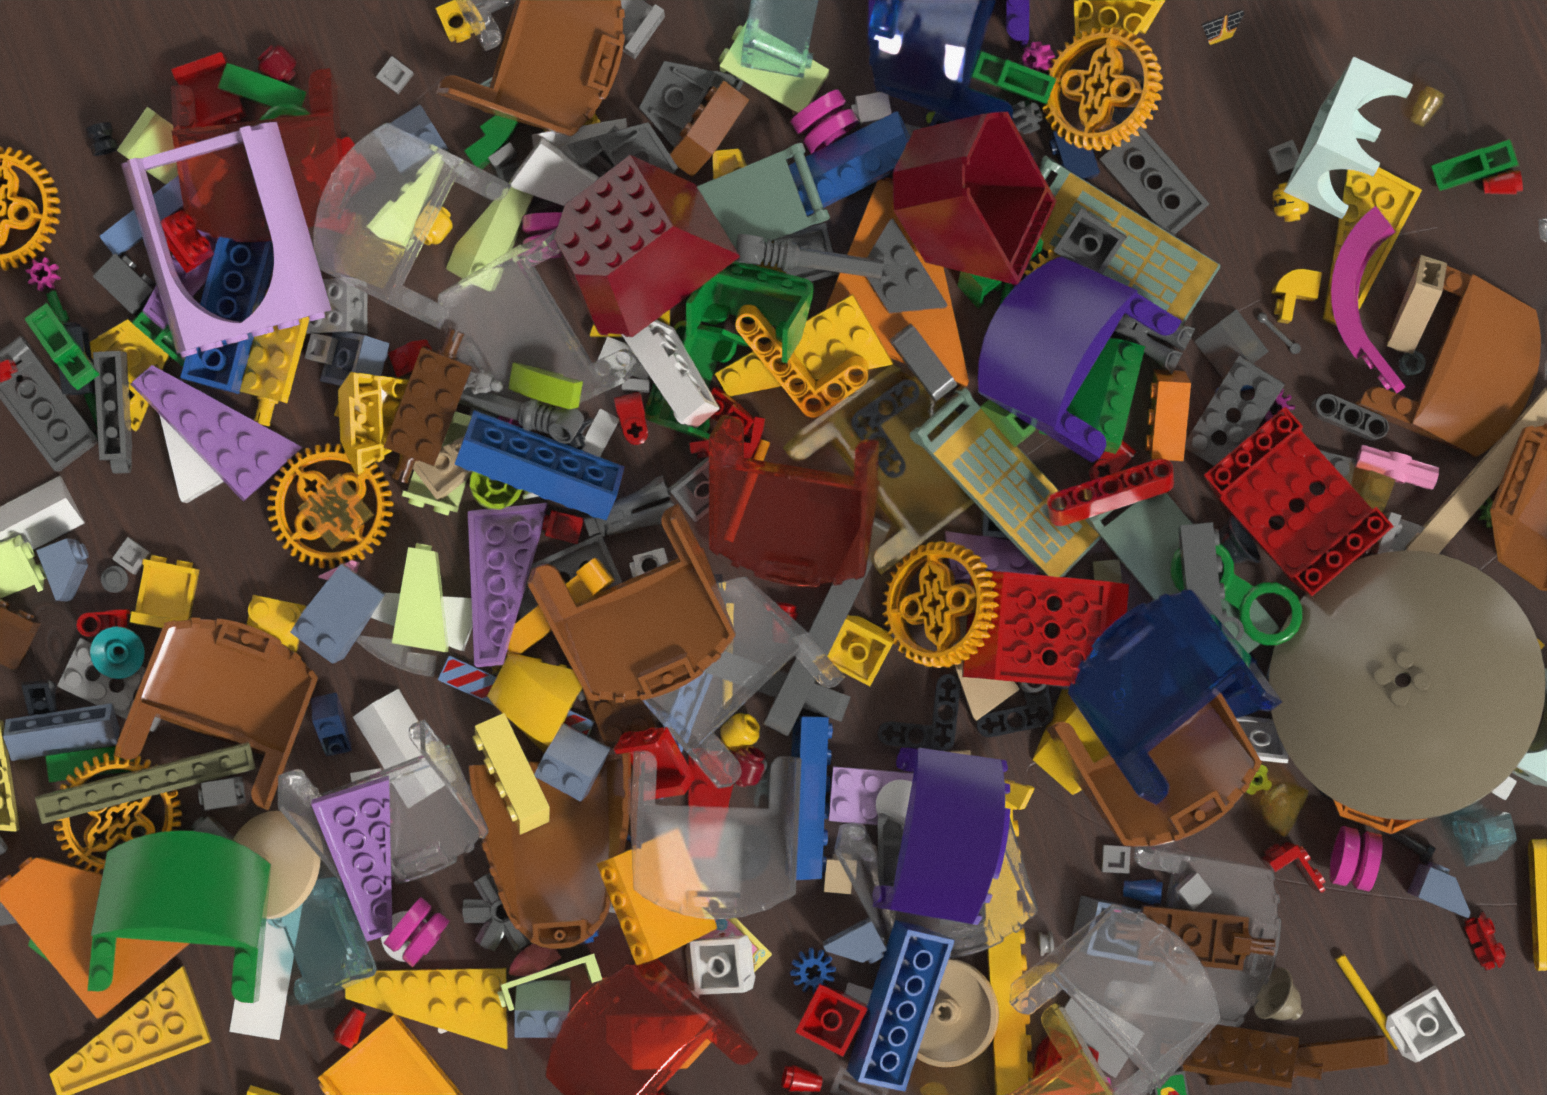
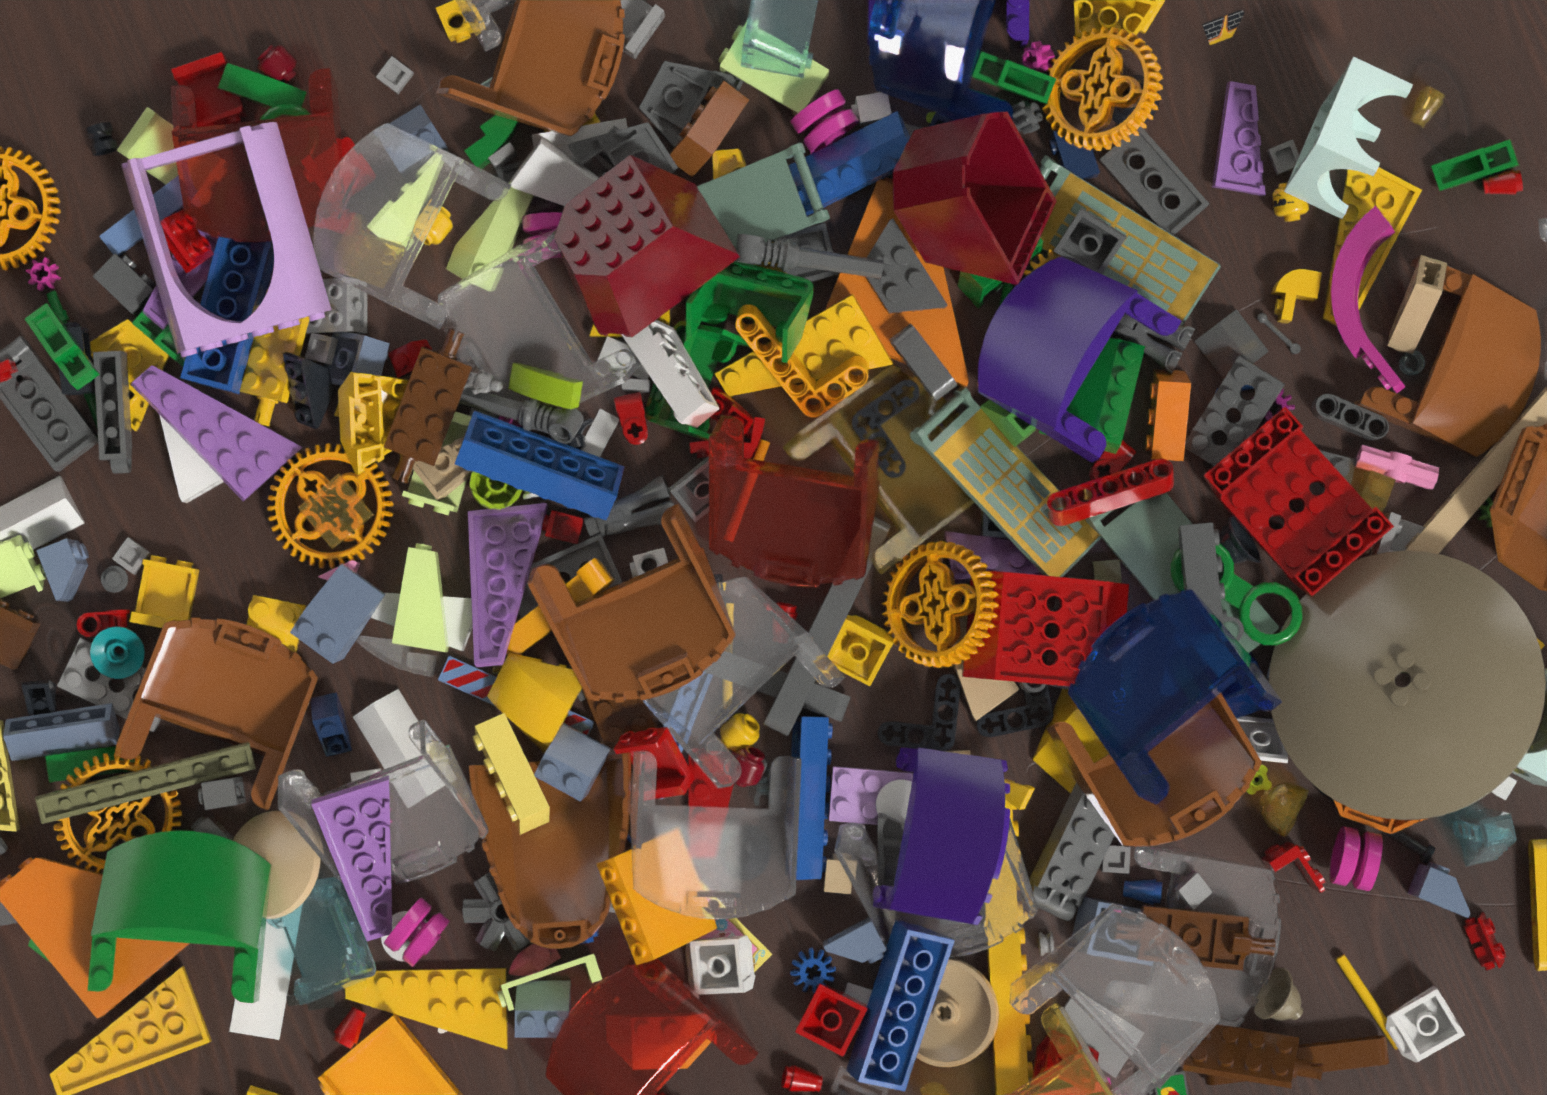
none -> black slope [283,352,334,429]
none -> dark grey hinge [1021,782,1115,921]
none -> medium lavender wing [1212,81,1266,196]

